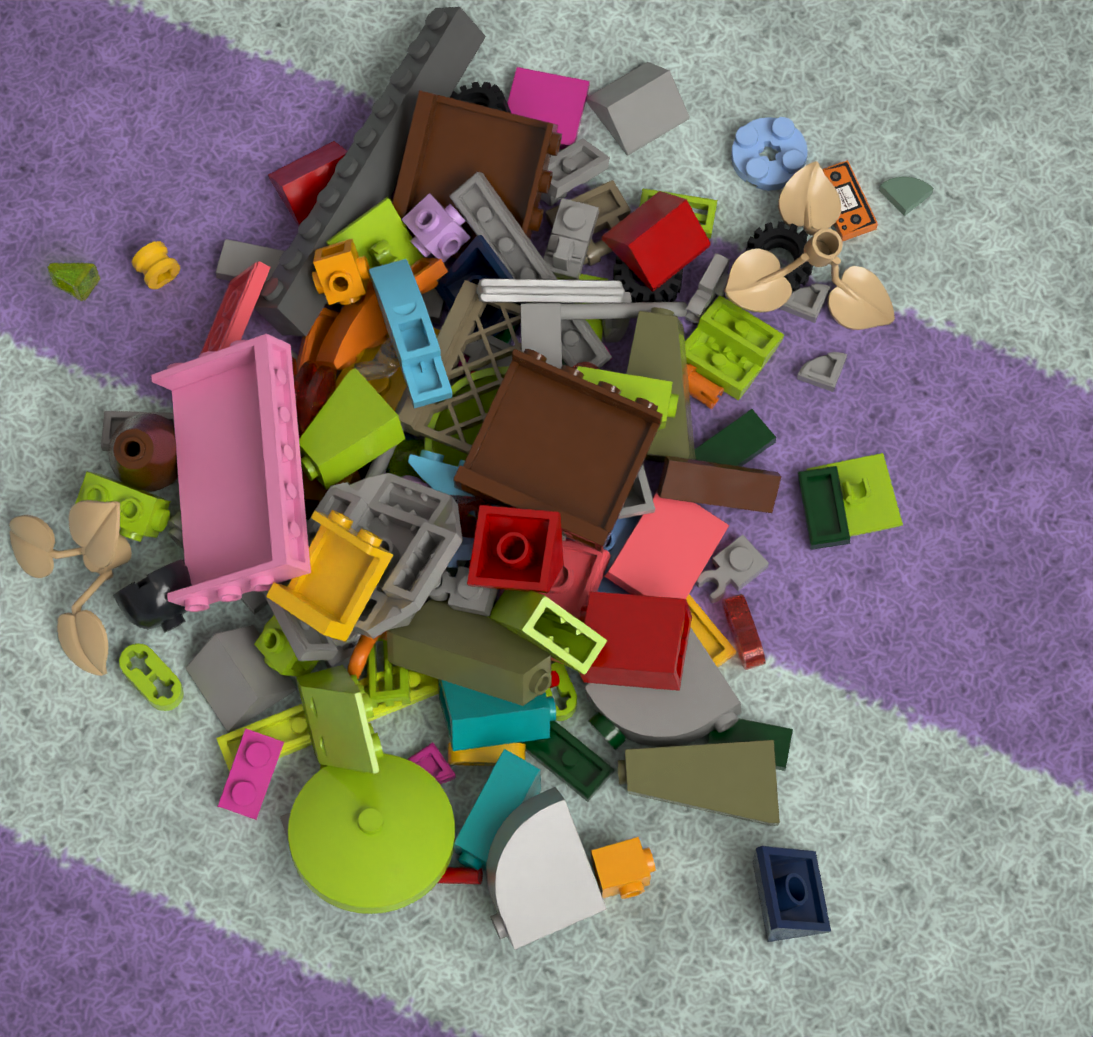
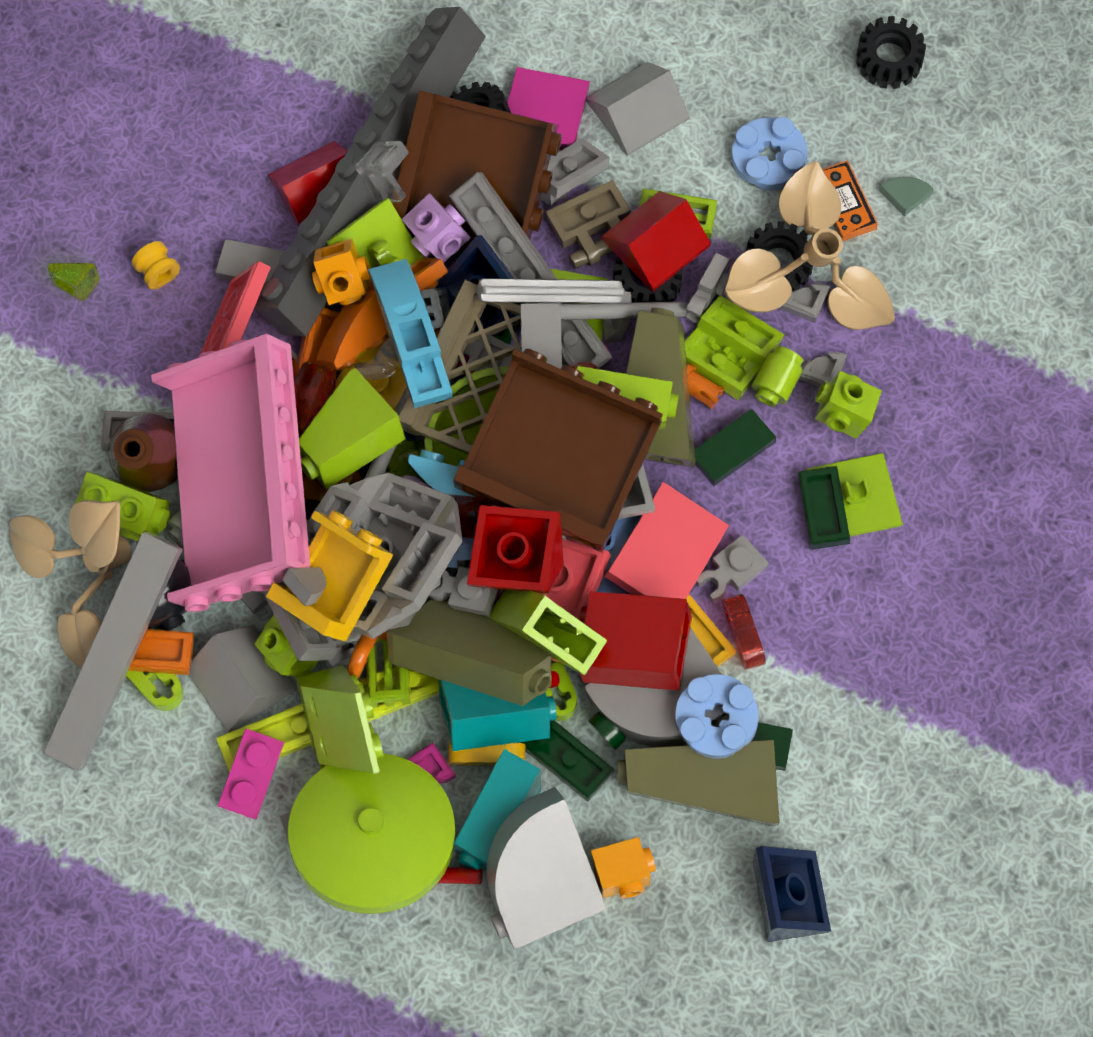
light grey hinge [543,198,599,280] -> none
reddish brown tile [657,456,782,513] -> none
none -> light grey tile [44,531,183,771]
none -> orange tile [128,629,195,675]
none -> light grey tile [283,567,327,606]
none -> clear panel [354,141,409,202]
none -> dark grey tile [421,287,451,329]
none -> light blue plate [675,674,759,759]
none -> lime brick [751,346,804,407]
none -> lime brick [815,370,882,439]
none -> black tyre [856,16,926,89]

